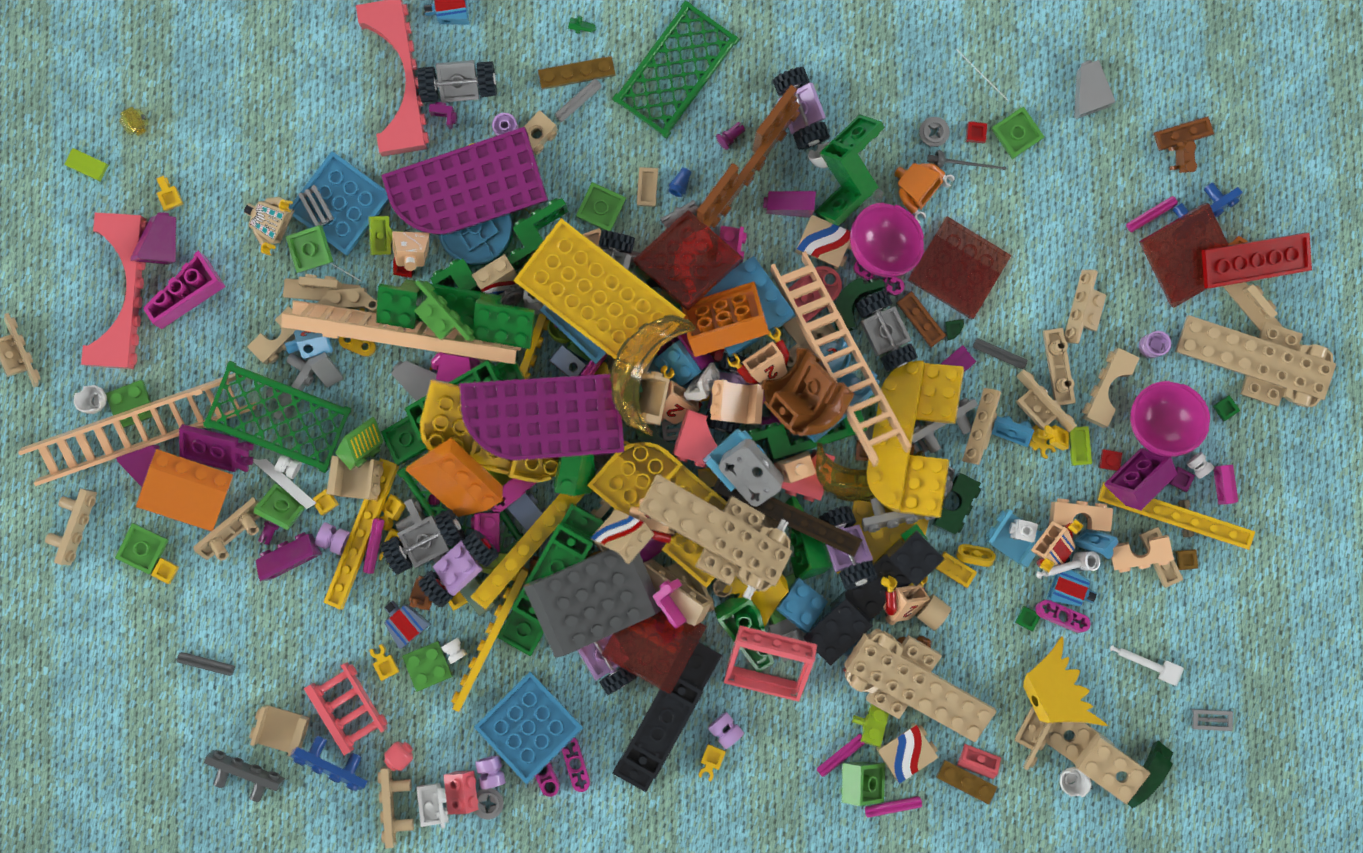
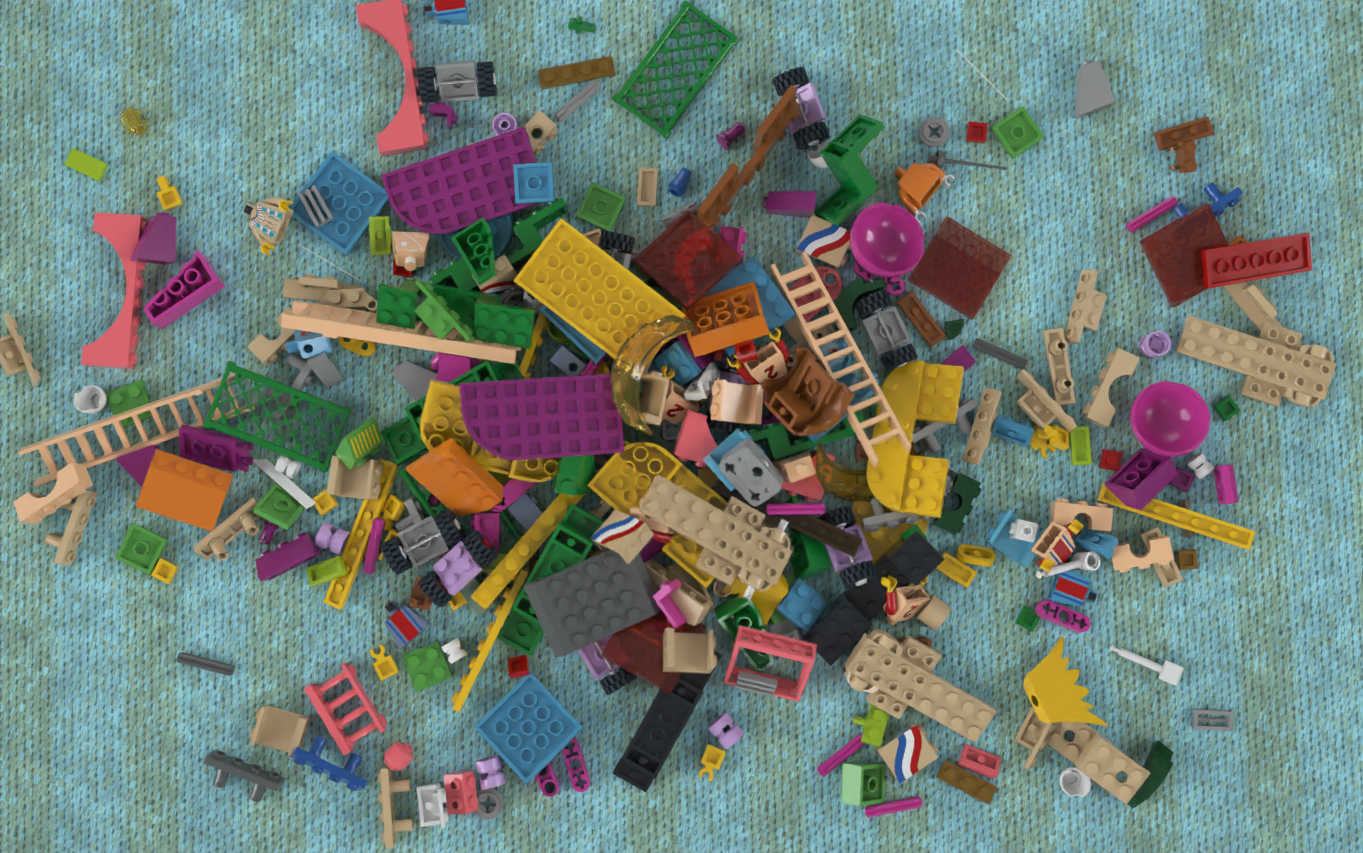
bright green plate [285,225,333,273] -> none
none -> light nougat arch [13,462,93,525]
none -> lime tile [306,556,347,587]
none -> green wedge [451,217,496,286]
none -> red plate [508,655,530,679]
none -> dark azure plate [513,162,555,204]
none -> tan panel [663,628,717,673]
none -> red plate [734,340,758,364]
none -> light grey tile [735,671,778,697]
none -> dark pink axle [767,503,825,515]

